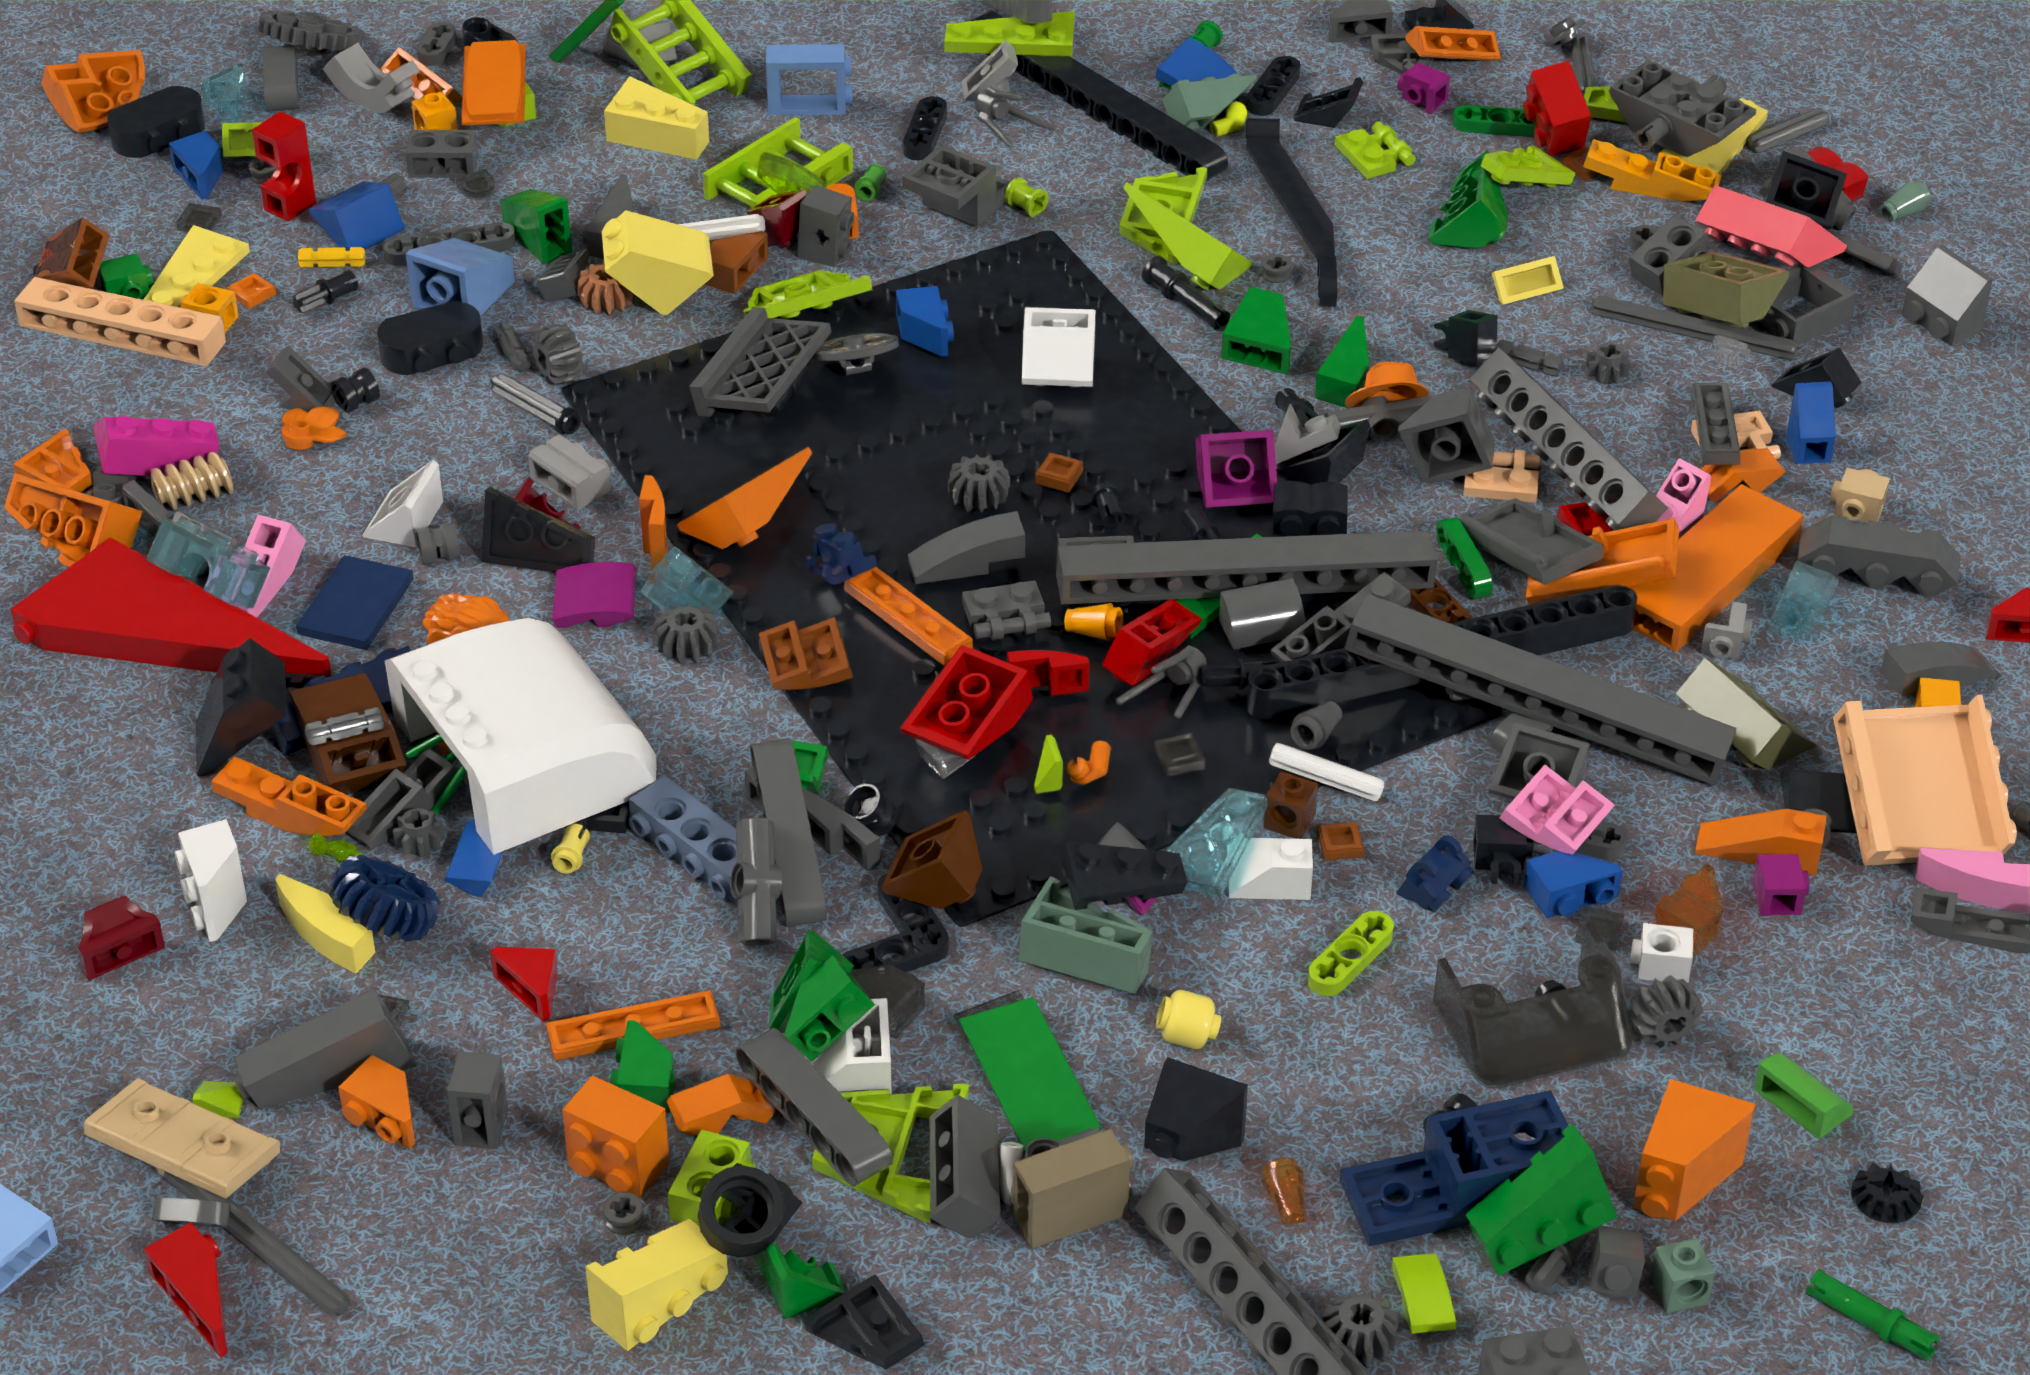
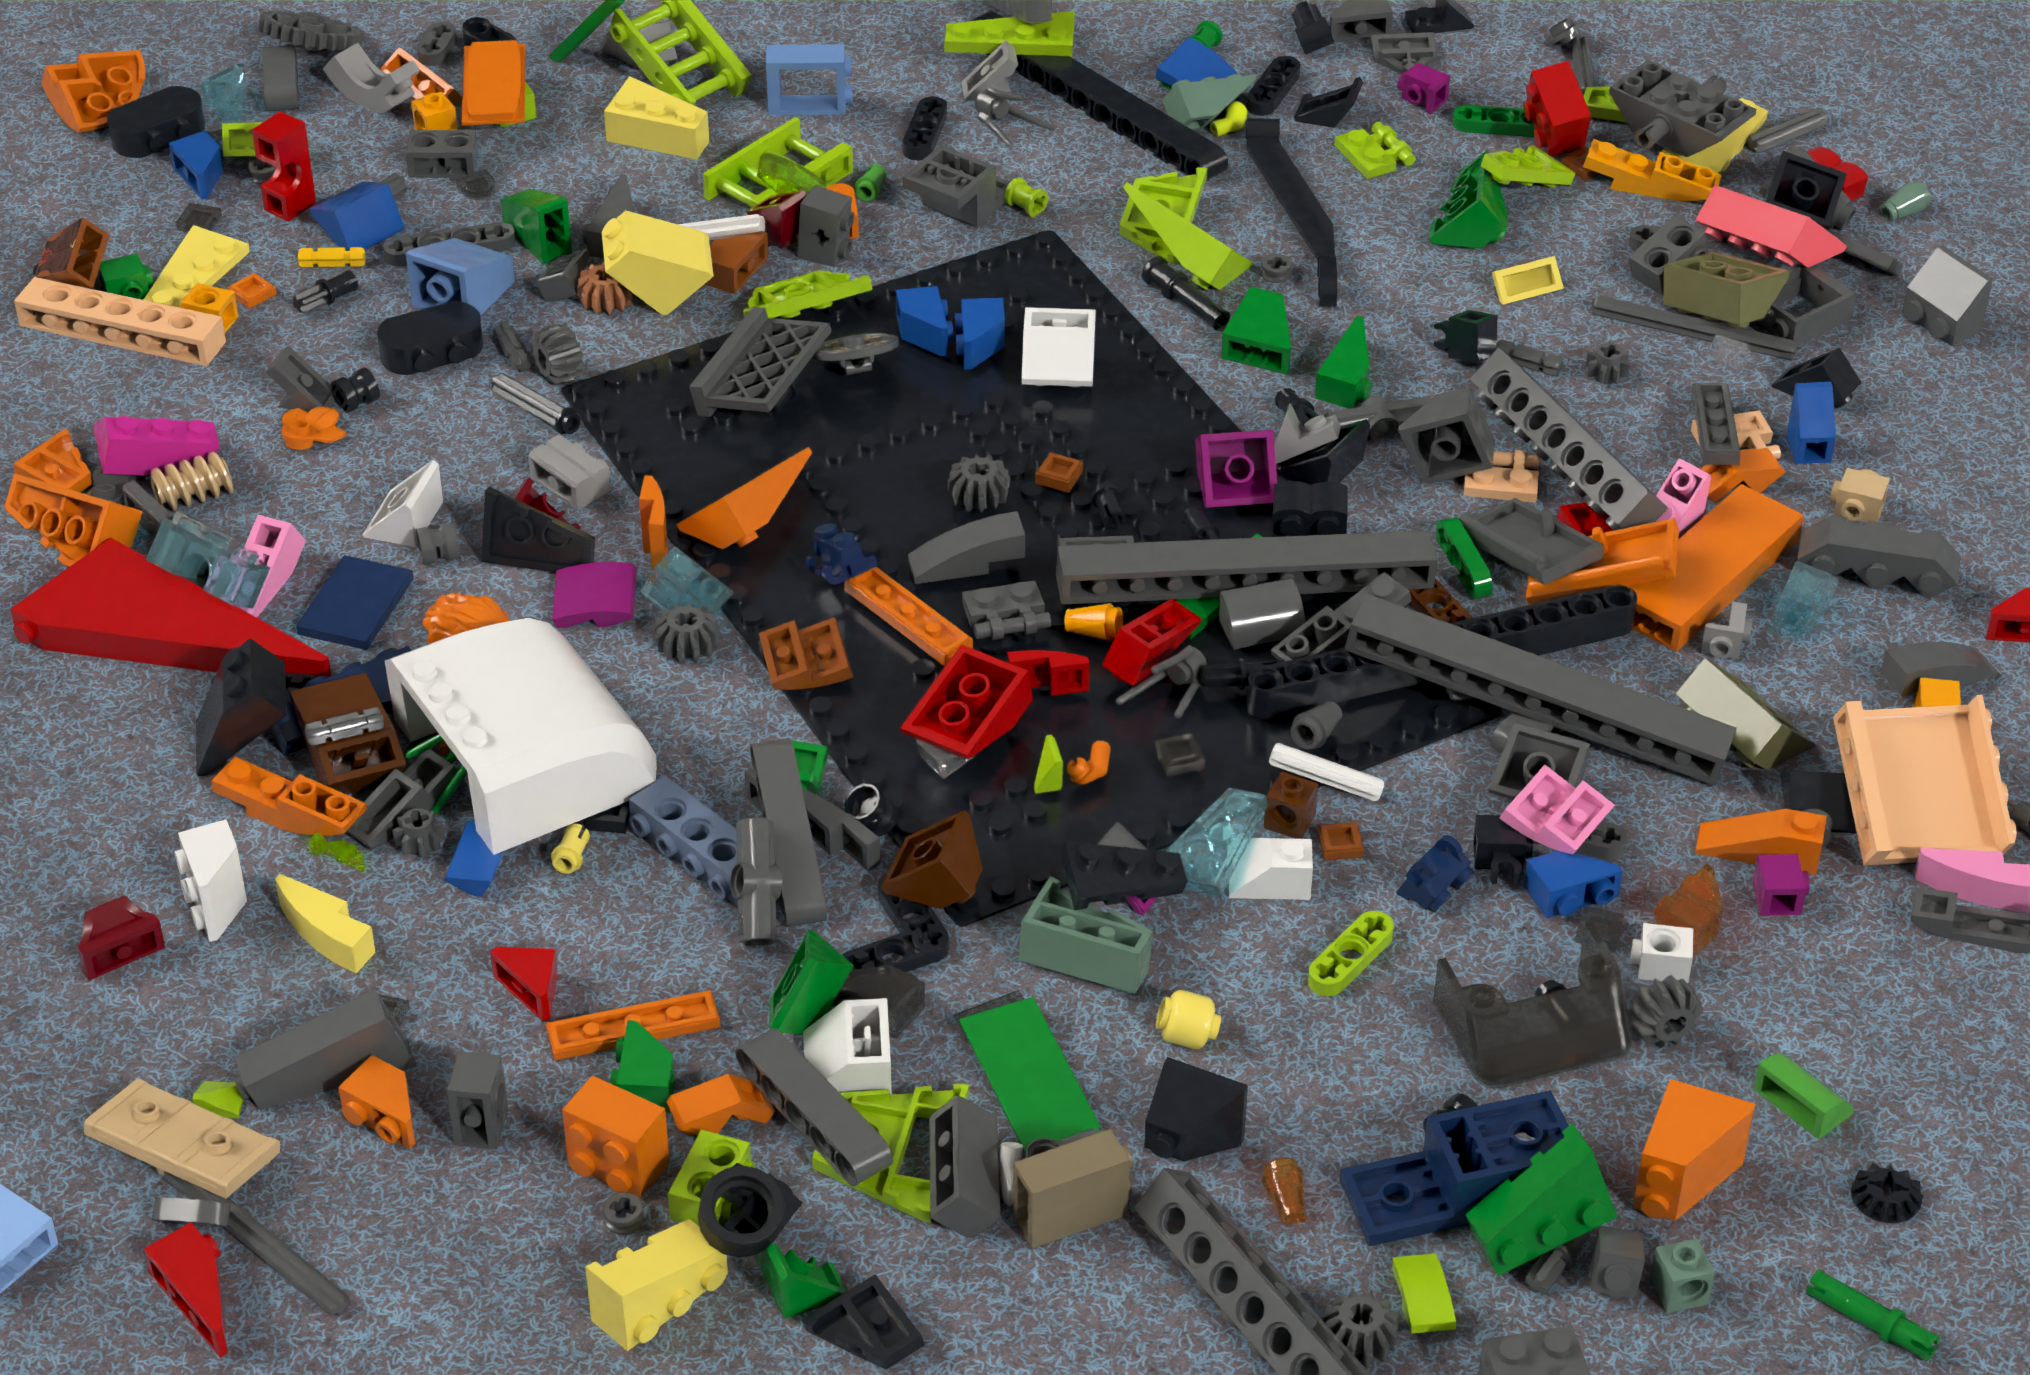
dark blue gear [329,855,441,941] -> none
green slope [784,955,875,1062] -> none
orange piece [1345,361,1429,408] -> none
orange slope [1405,26,1501,61] -> none
none -> blue slope [955,298,1005,370]
none -> black piece [1291,1,1334,55]

